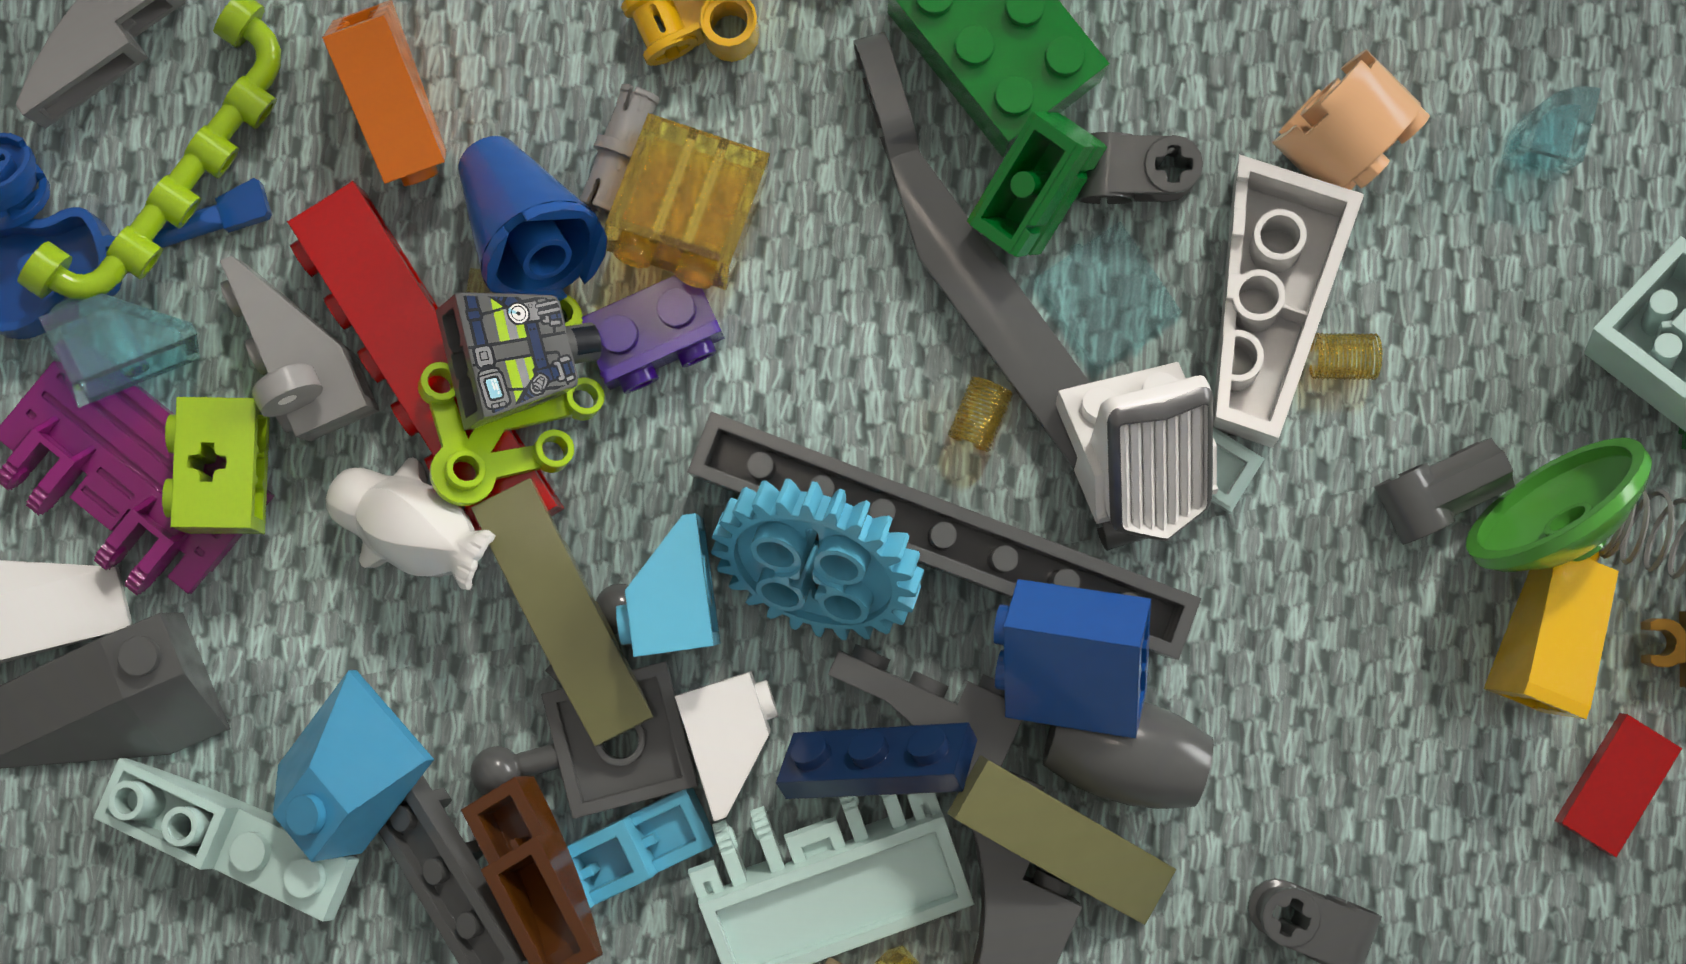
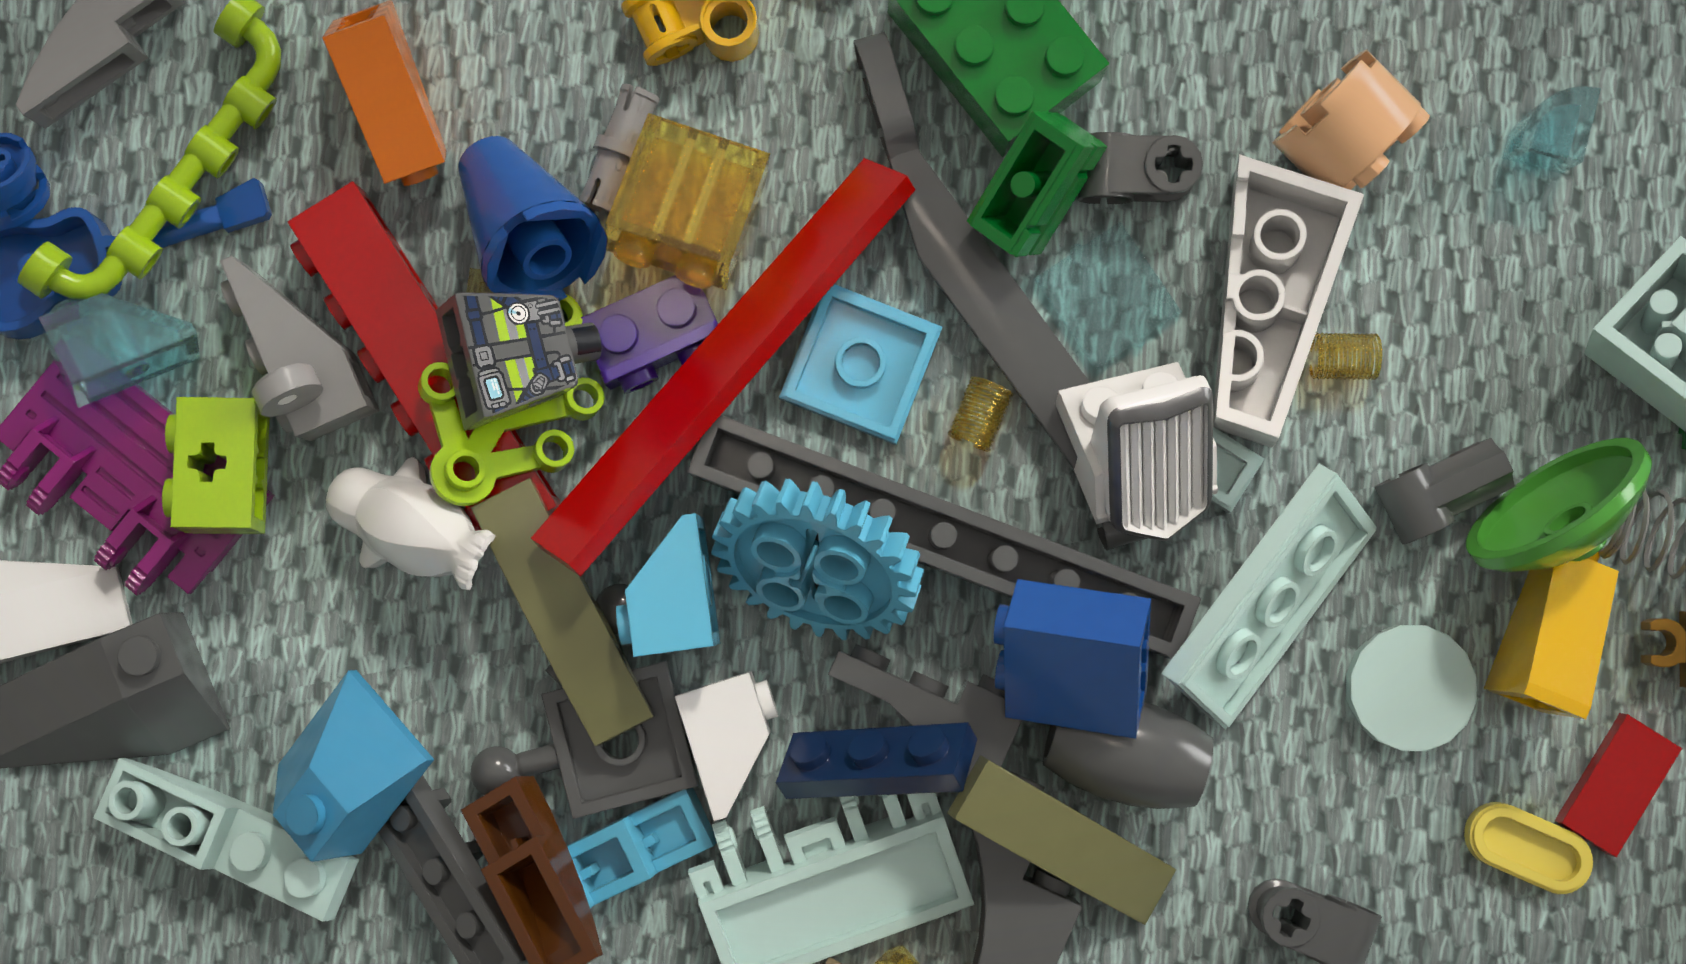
none -> red tile [531,158,916,577]
none -> medium azure tile [779,284,943,445]
none -> light aqua tile [1161,463,1377,729]
none -> light aqua tile [1346,625,1477,751]
none -> light yellow tile [1464,802,1593,894]

